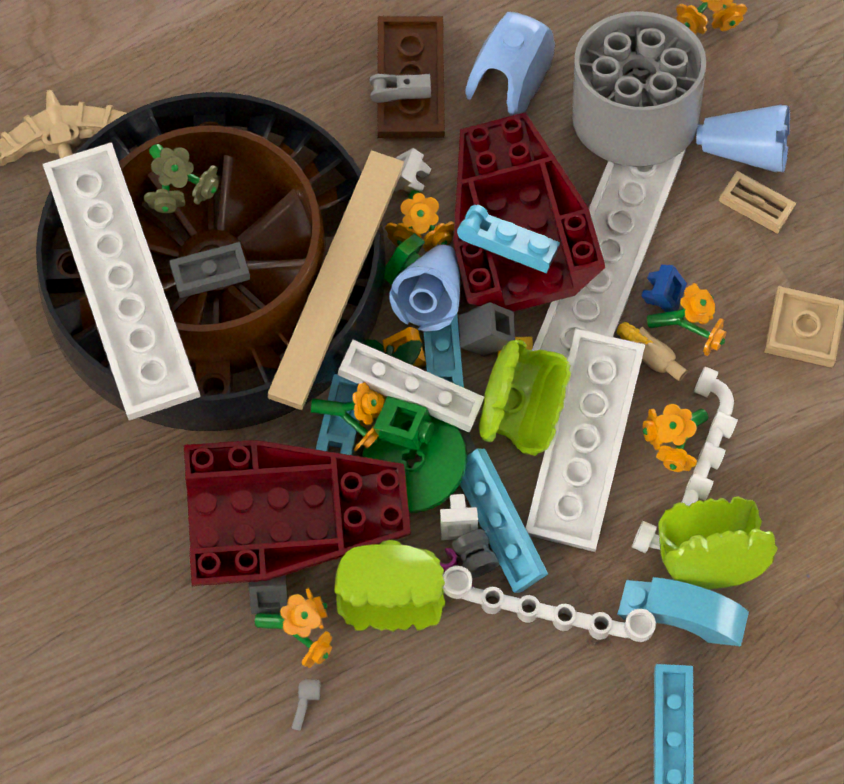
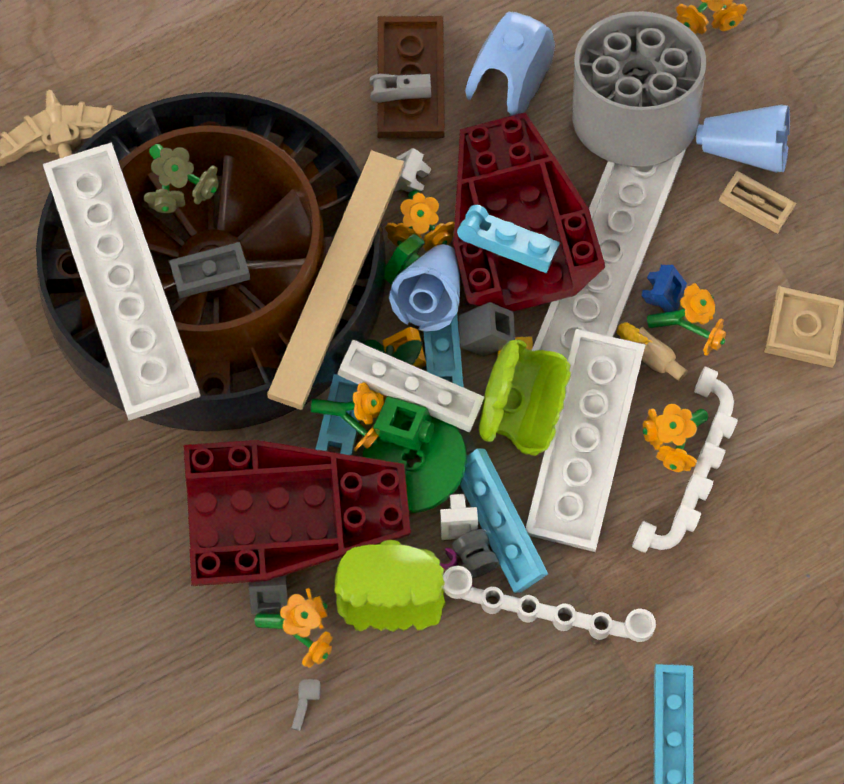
medium azure arch [618,577,749,646] -> none
lime animal [658,497,778,589] -> none

